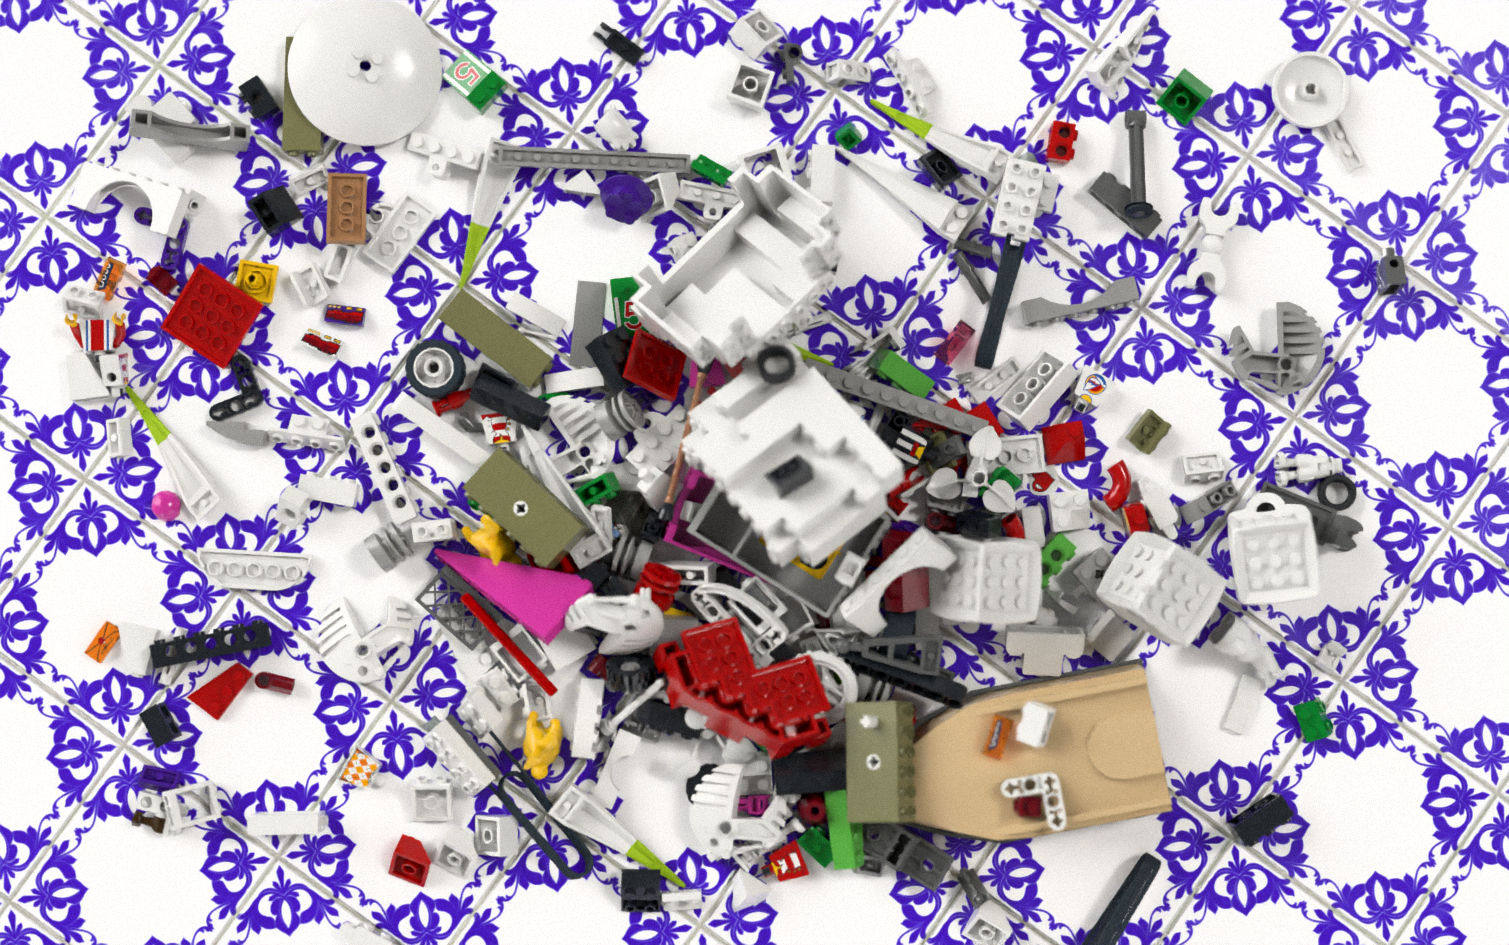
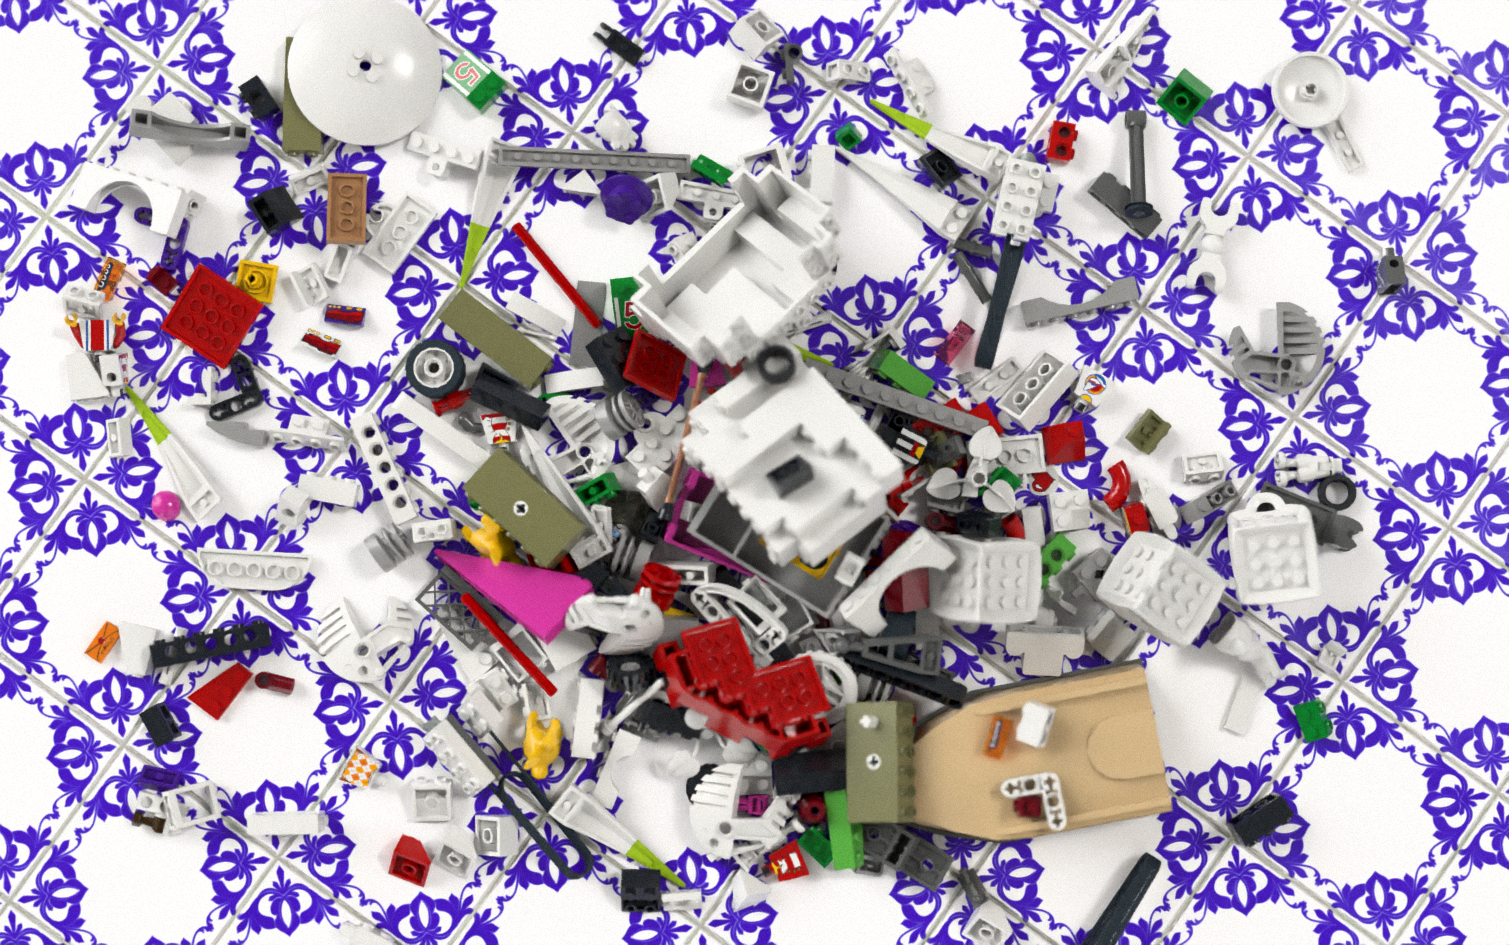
none -> white bracket [187,366,219,406]
none -> red axle [512,222,602,329]

